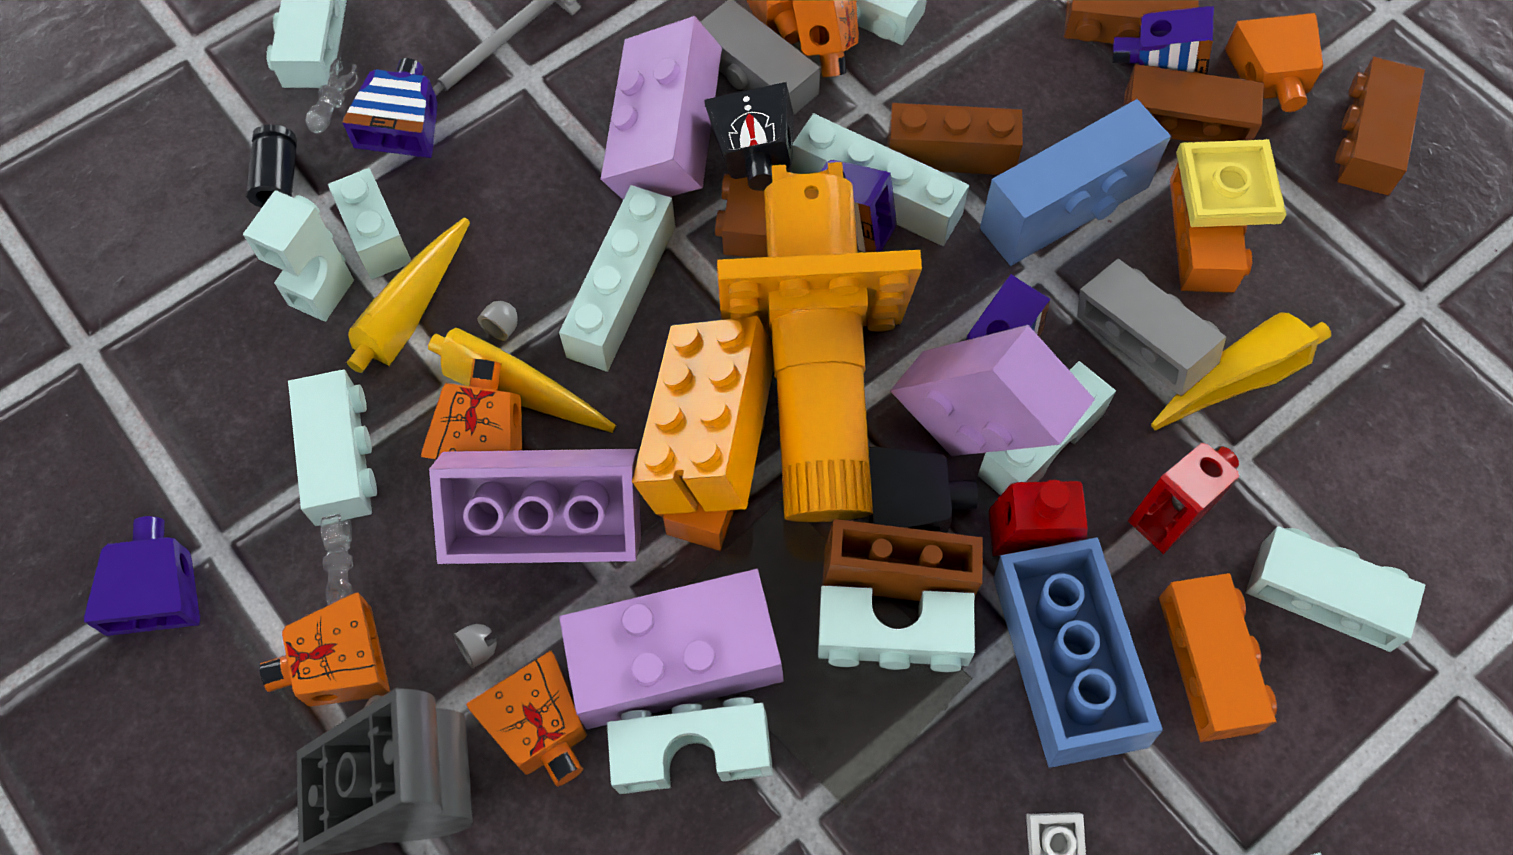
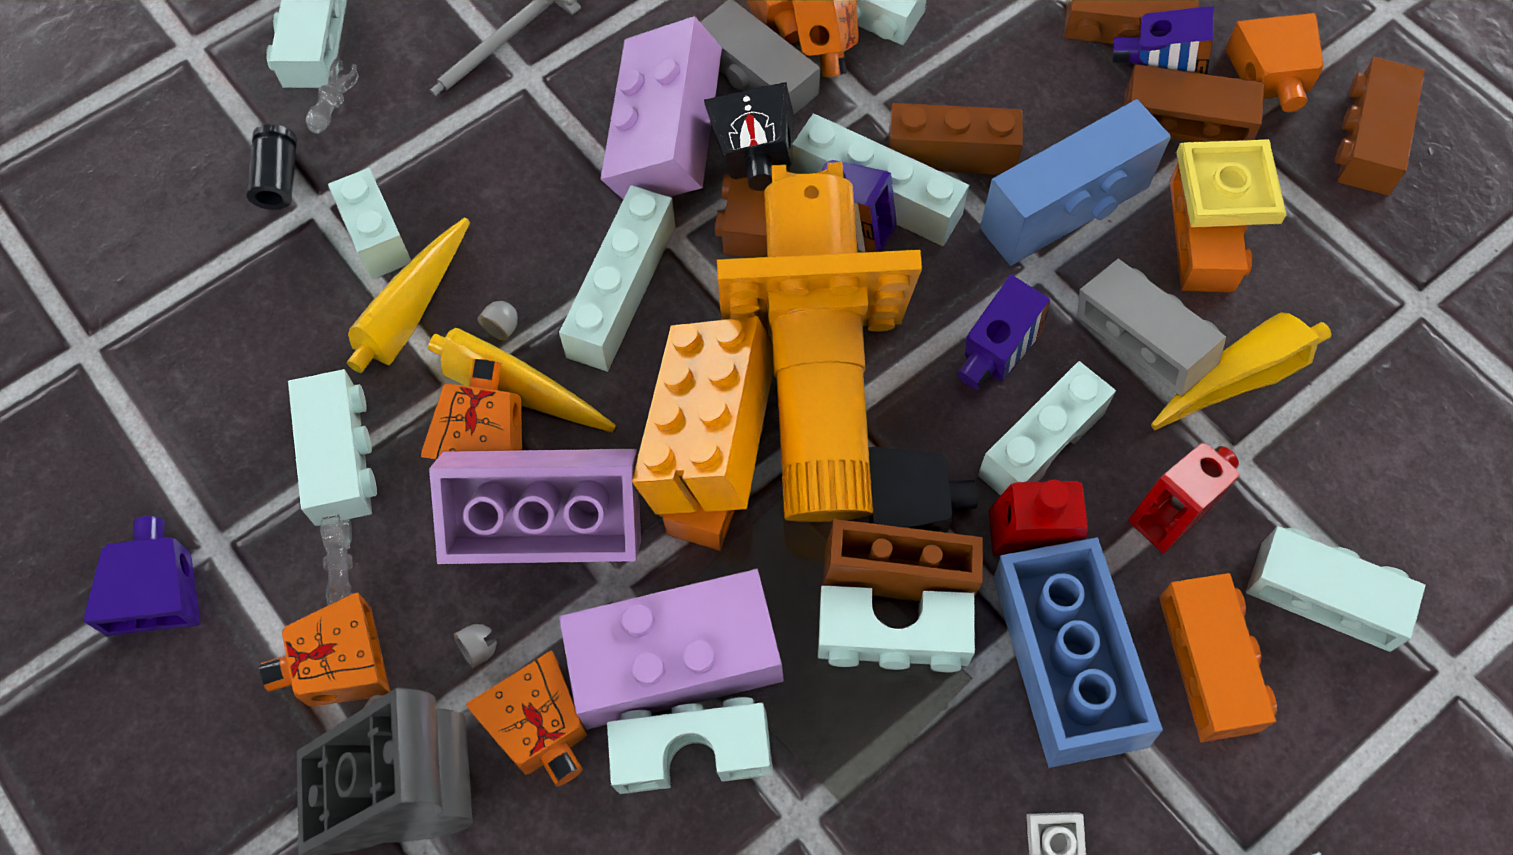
light aqua arch [243,190,354,322] -> none
torso [342,58,437,158] -> none
lavender brick [890,325,1095,456] -> none

